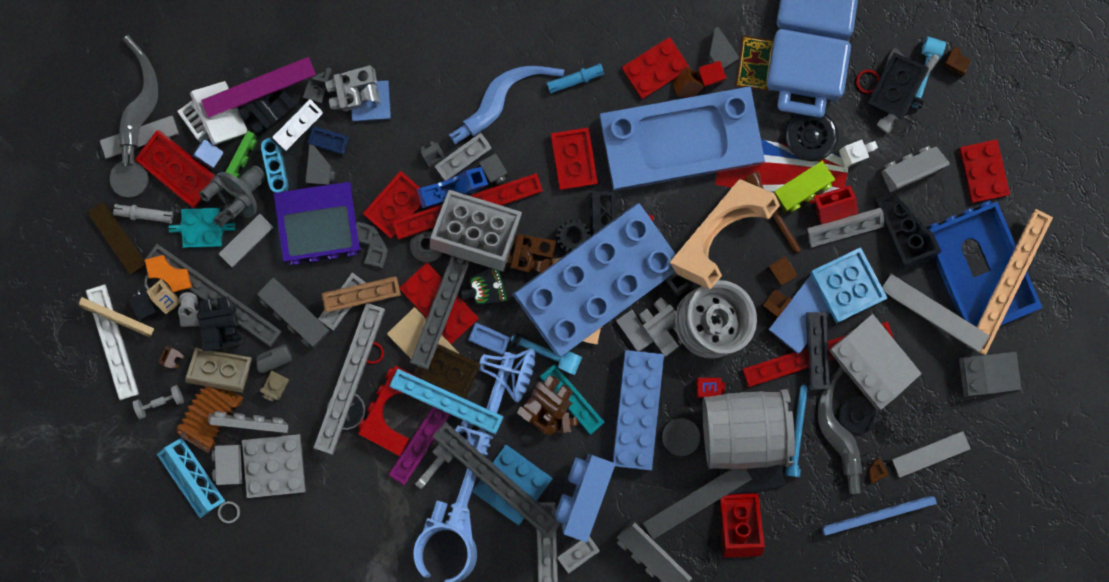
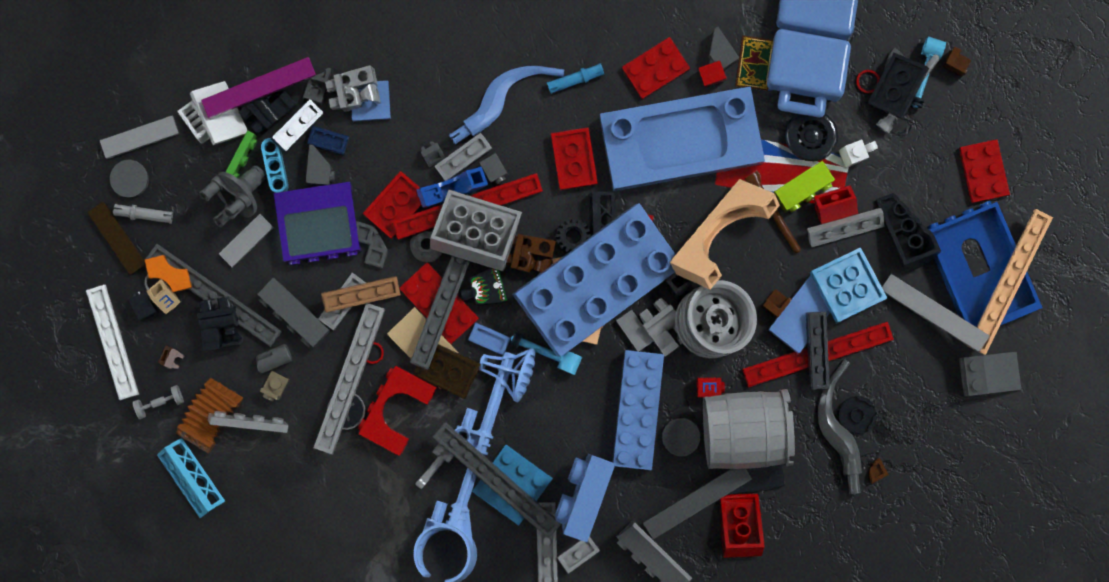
tan tile [79,297,154,337] -> none
dark grey animal [119,35,158,166] -> none
red plate [135,130,215,208] -> none
teal plate [169,208,235,248] -> none
light grey piece [178,292,200,327] -> none
dark tan tile [185,347,252,393] -> none
medium blue panel [192,139,223,171] -> none
light grey brick [212,445,242,485] -> none
light grey piece [218,501,240,523] -> none
light grey plate [242,434,306,498] -> none
magenta tile [389,407,451,486] -> none
medium azure tile [390,369,503,435] -> none
reddish brown hips [517,375,573,435] -> none
teal tile [540,364,605,435] -> none
reddish brown tile [555,413,578,433] -> none
reddish brown panel [672,67,705,98] -> none
reddish brown panel [767,256,798,285] -> none
dark azure piece [785,385,808,477] -> none
medium blue tile [821,496,937,535] -> none
light grey slope [828,314,922,410] -> none
light grey slope [881,146,950,192] -> none
light grey tile [891,431,970,478] -> none

